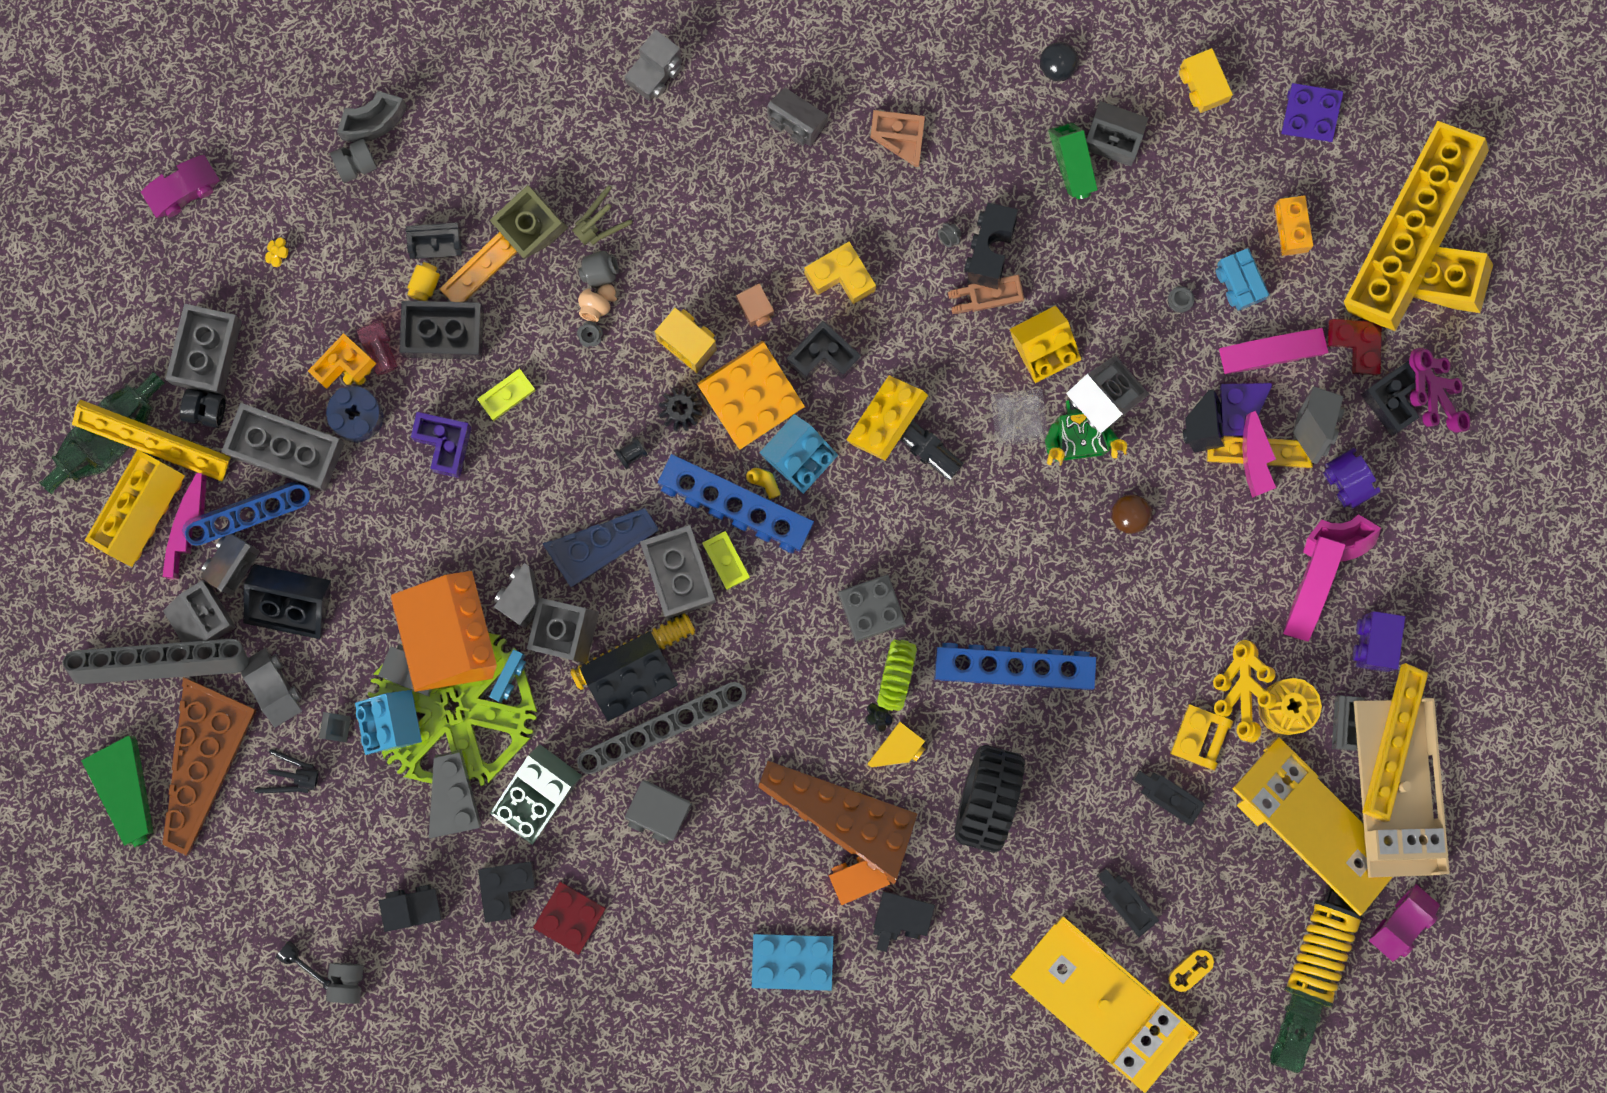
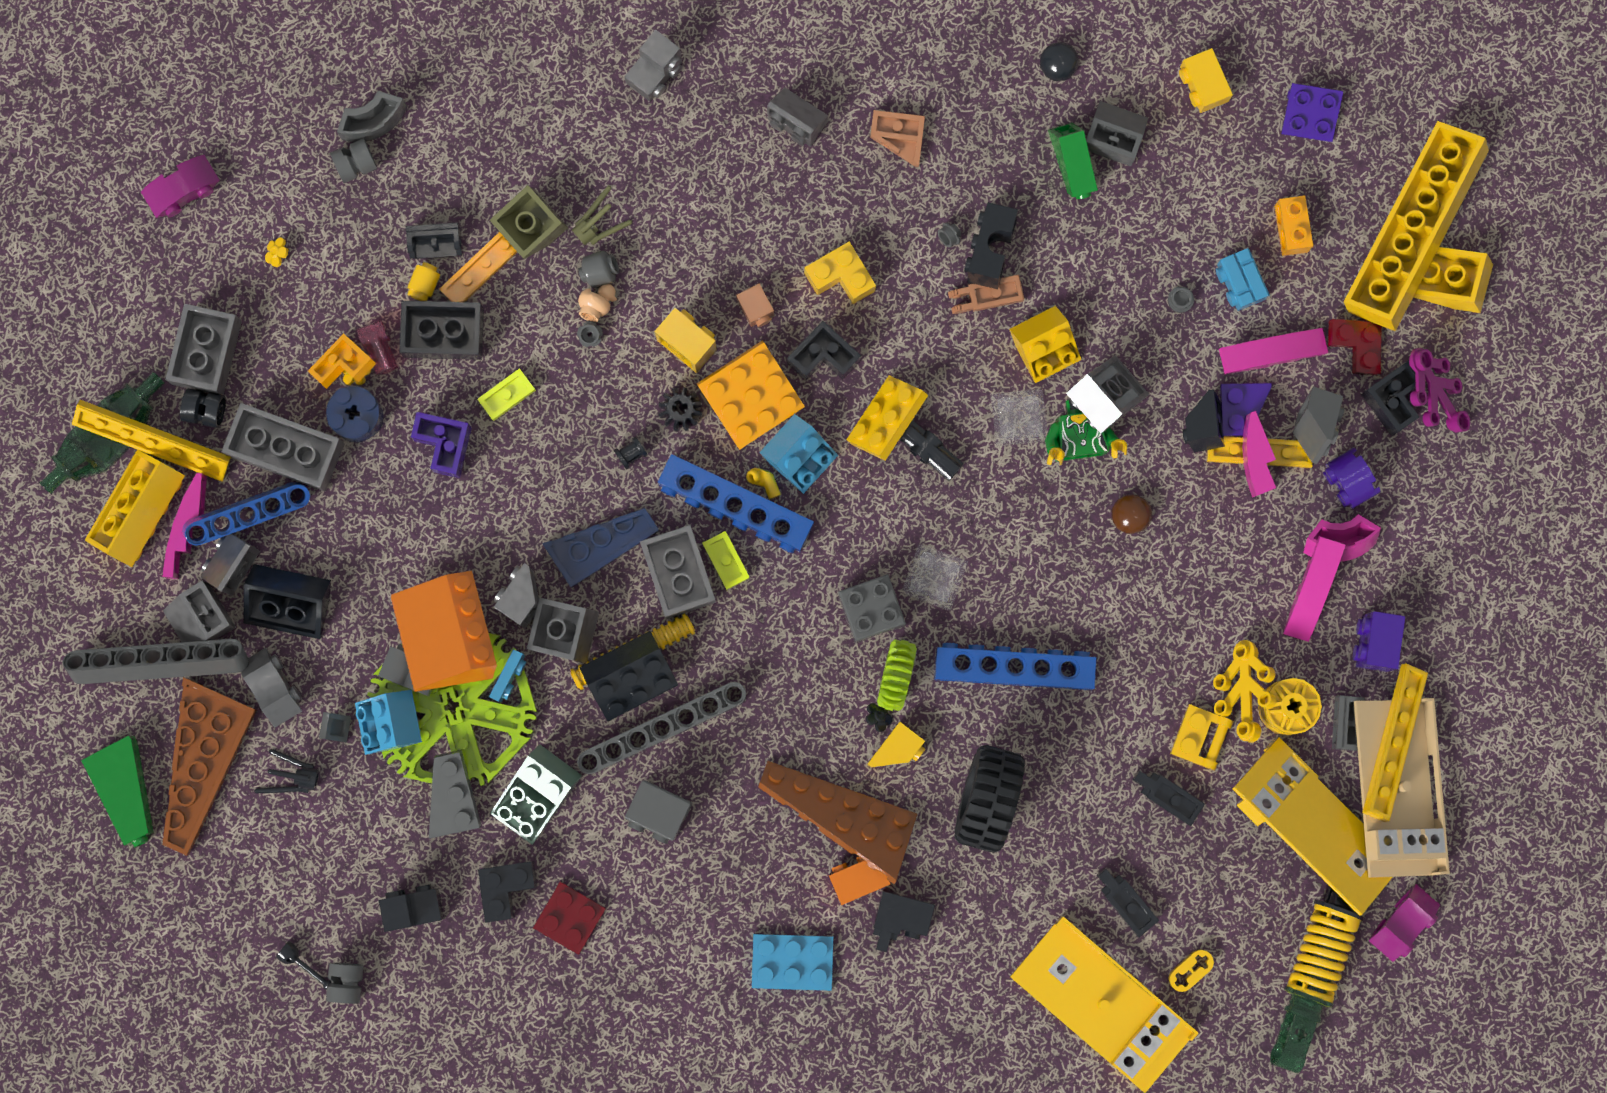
none -> clear plate [901,544,968,611]

